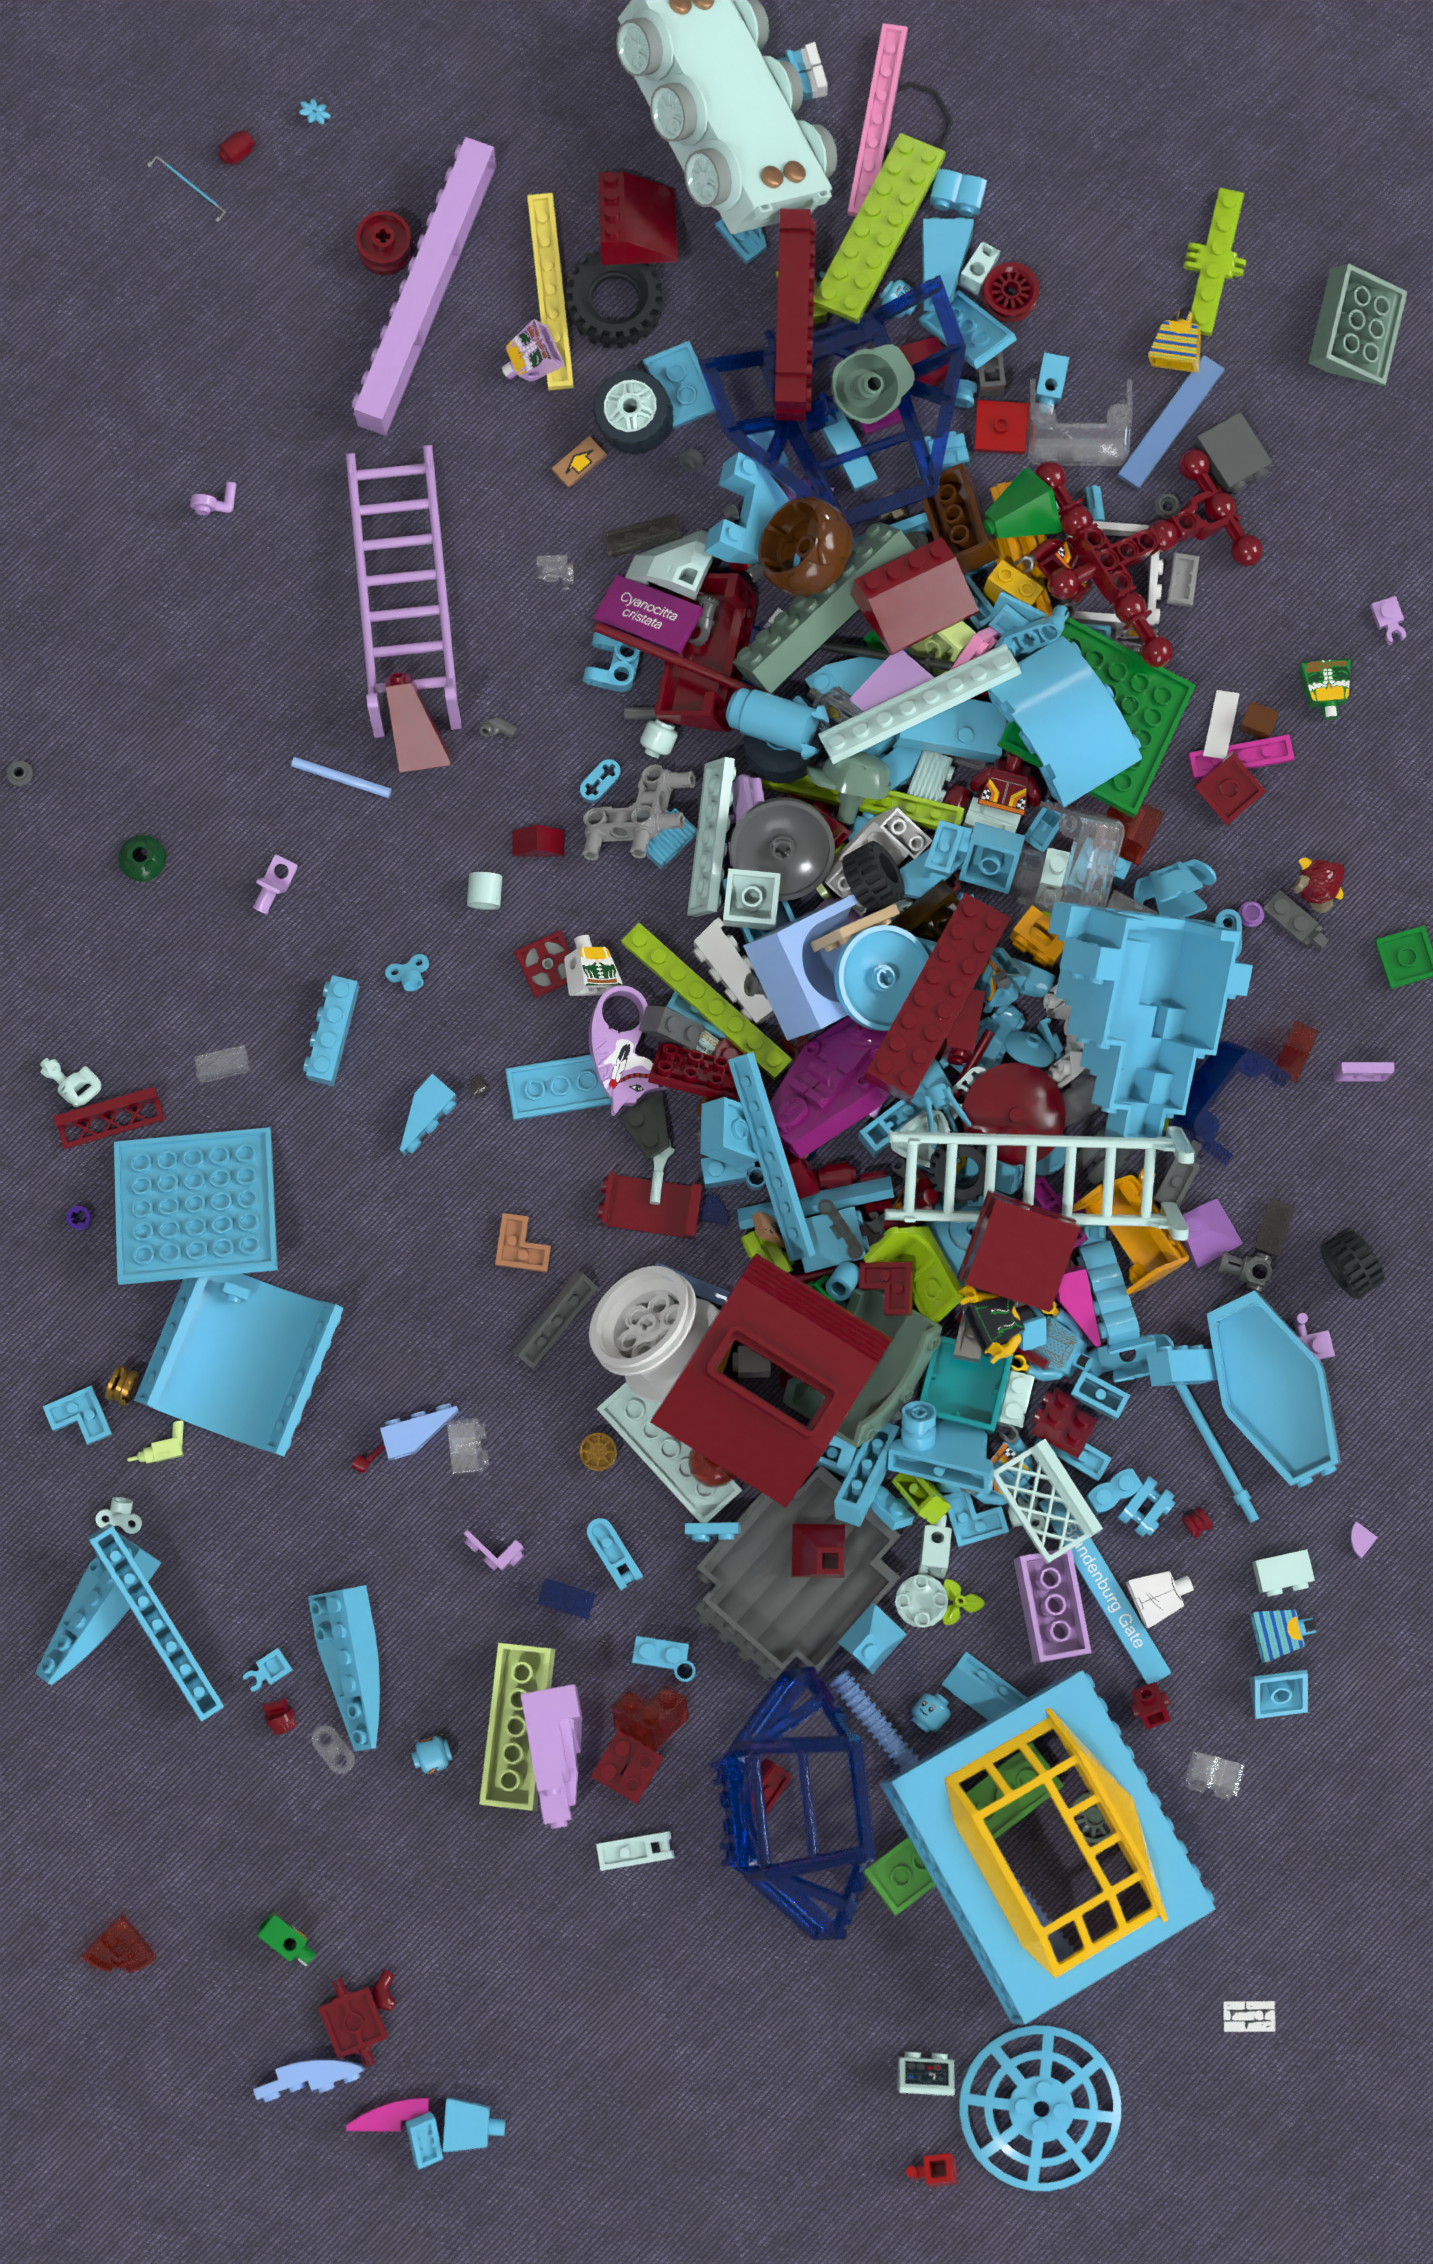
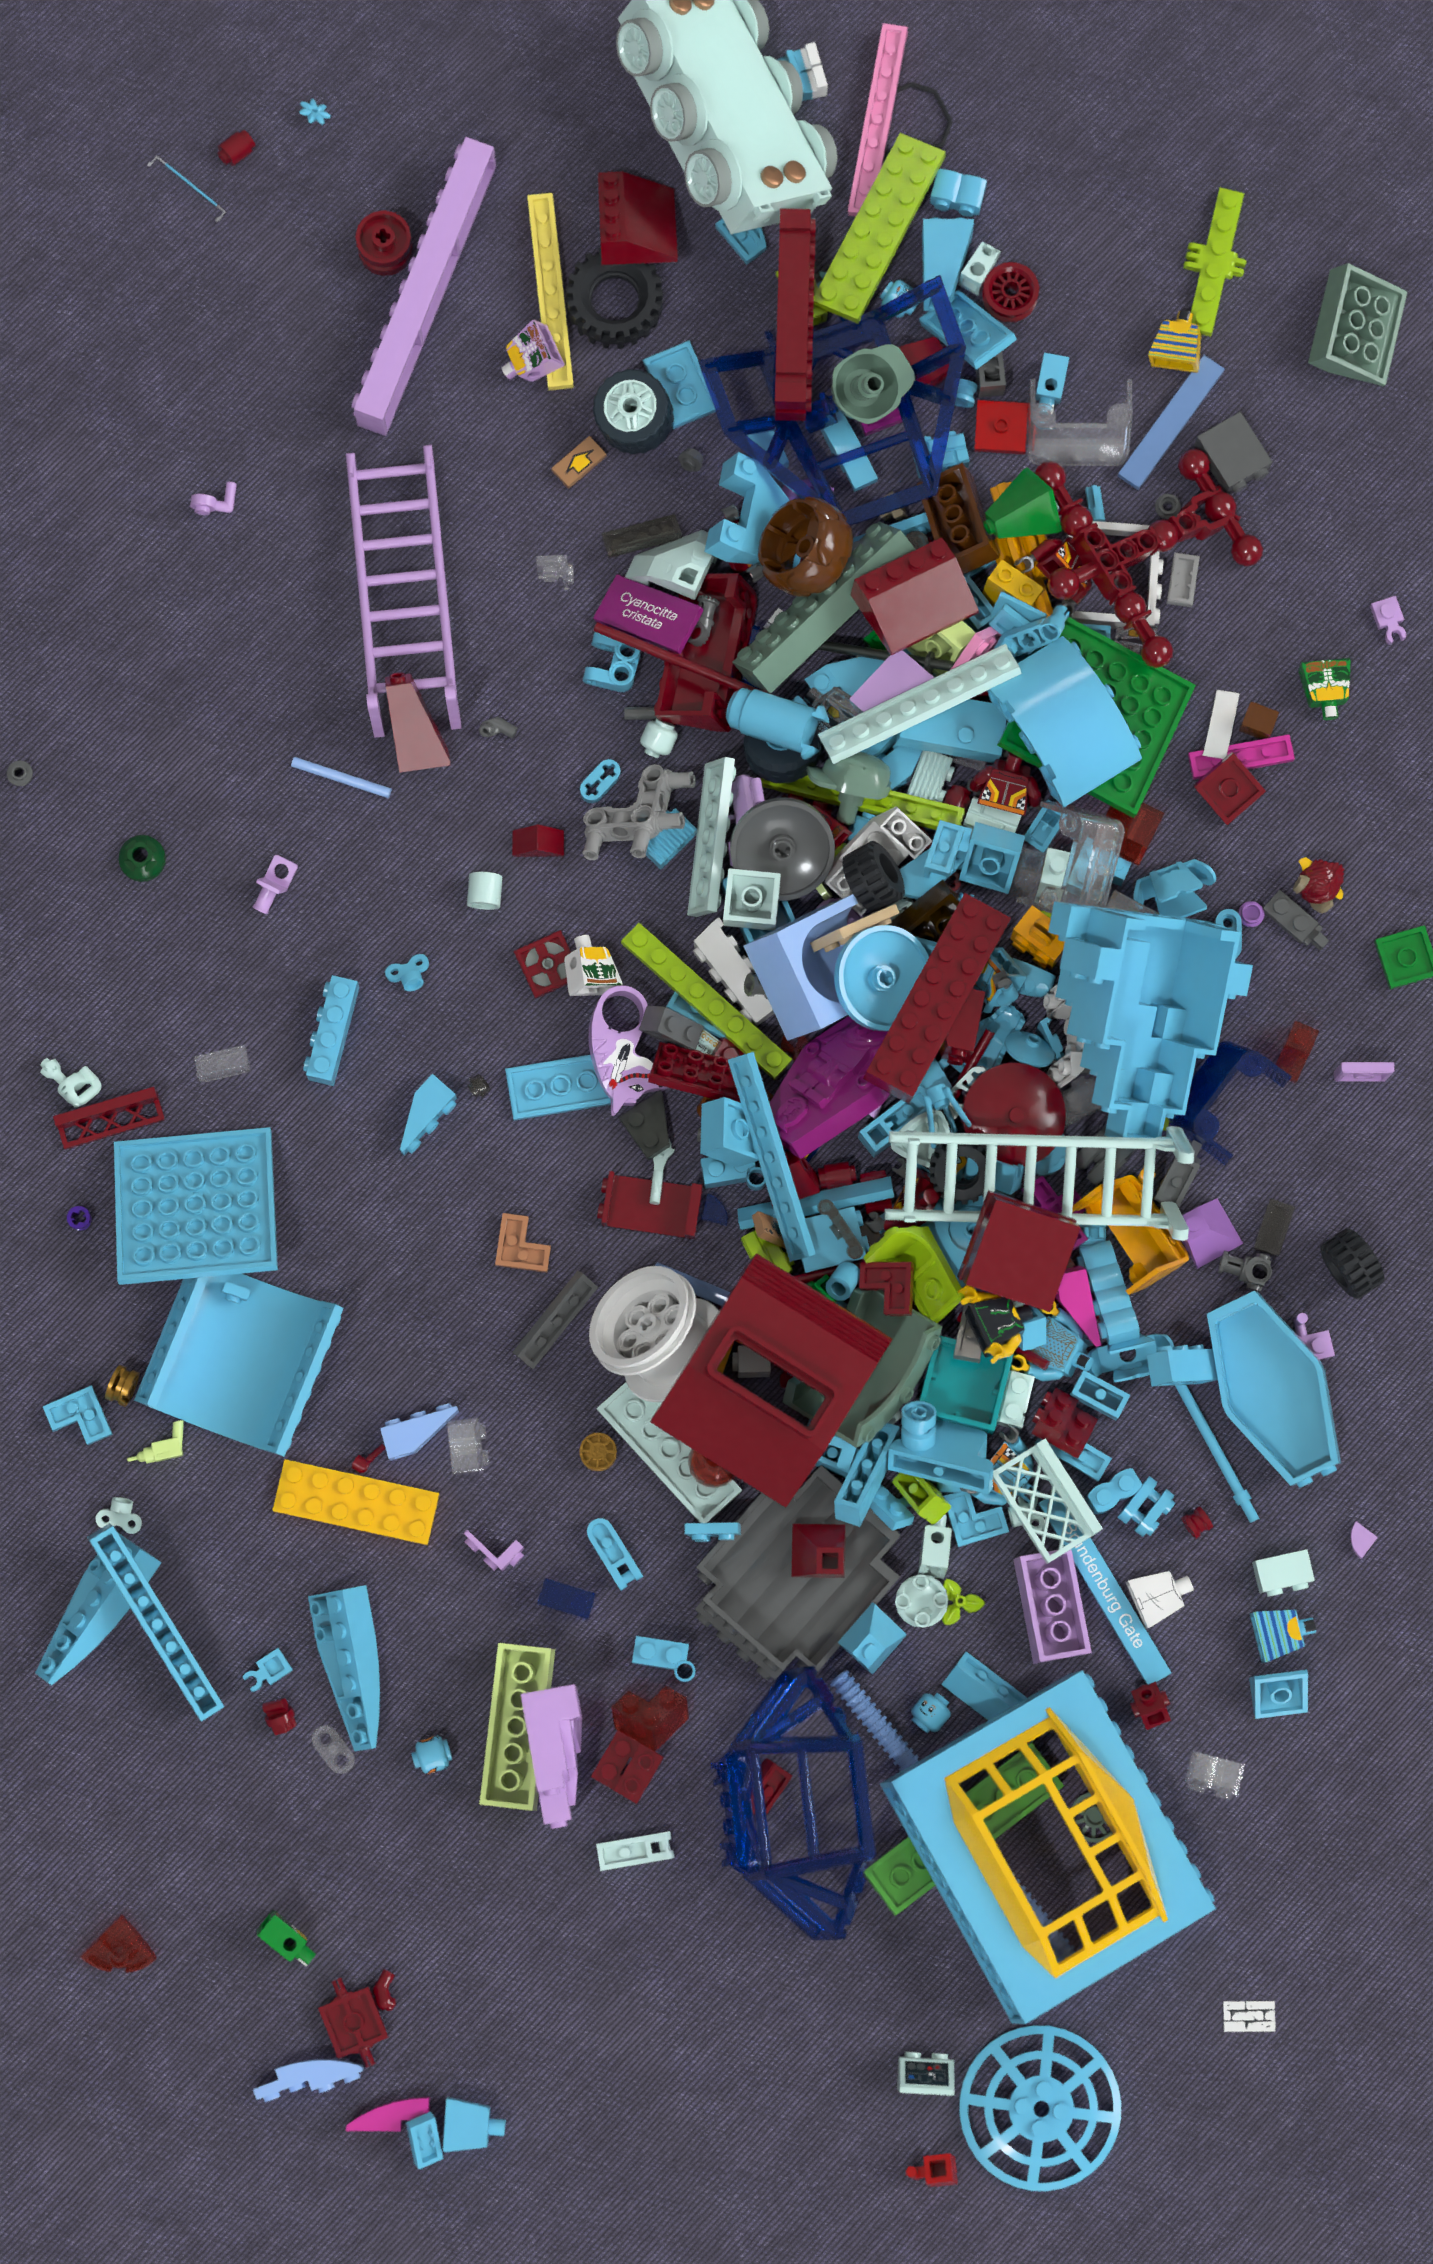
none -> yellow plate [273,1459,440,1545]

